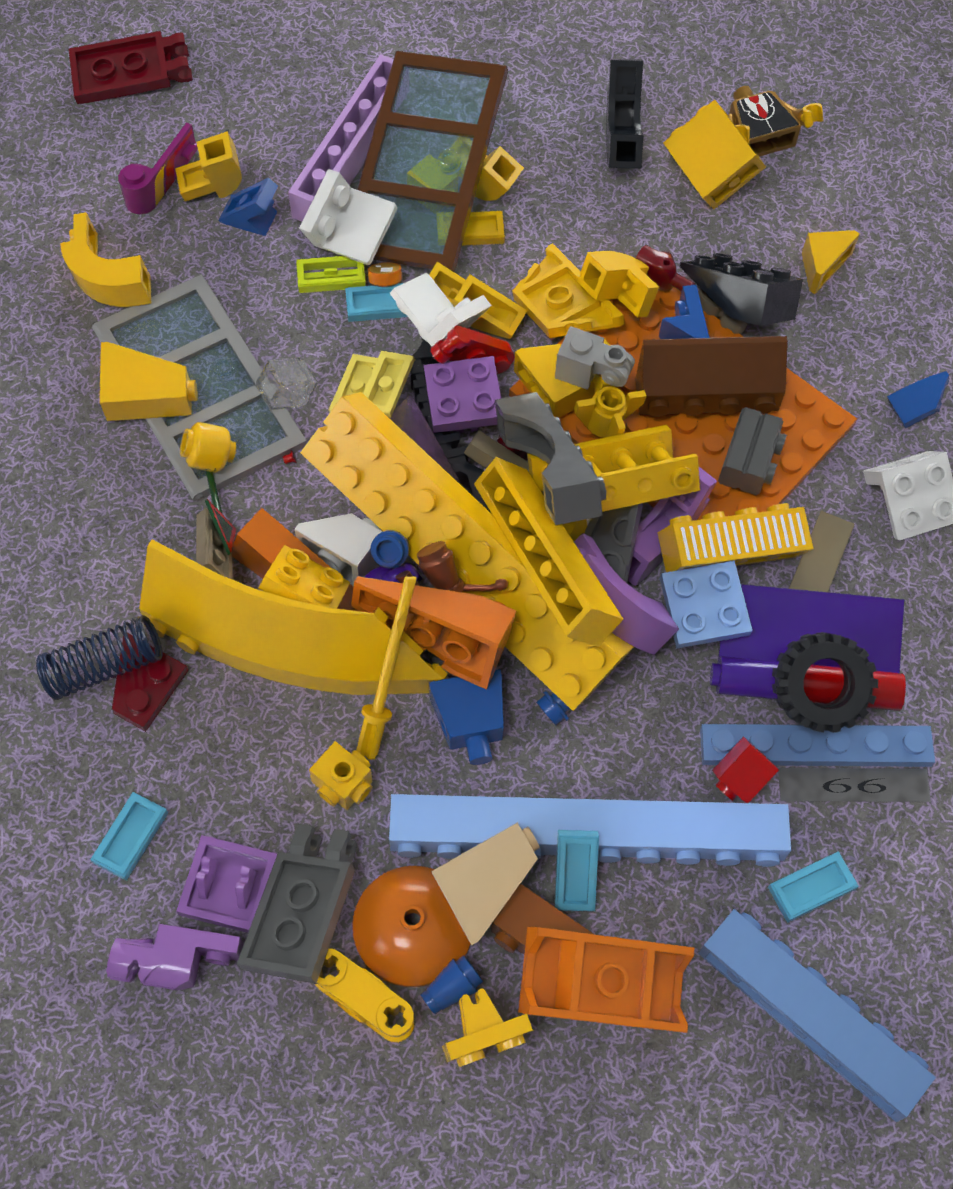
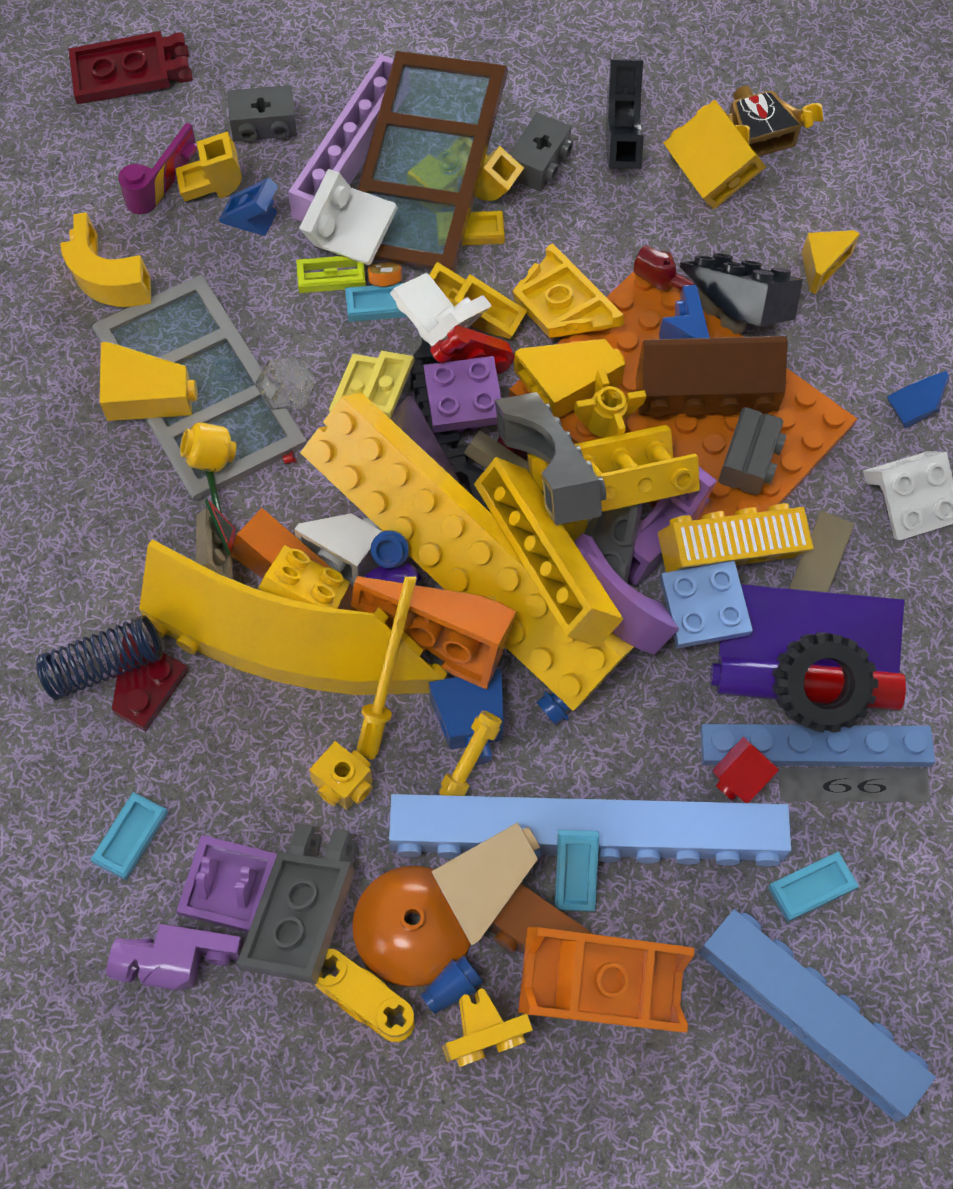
copper piece [395,541,508,592] -> none
light grey brick [555,326,635,390] -> none
yellow brick [577,251,659,318] -> none
none -> dark grey brick [227,85,297,142]
none -> yellow bar [439,710,502,796]
none -> dark grey brick [509,112,573,192]

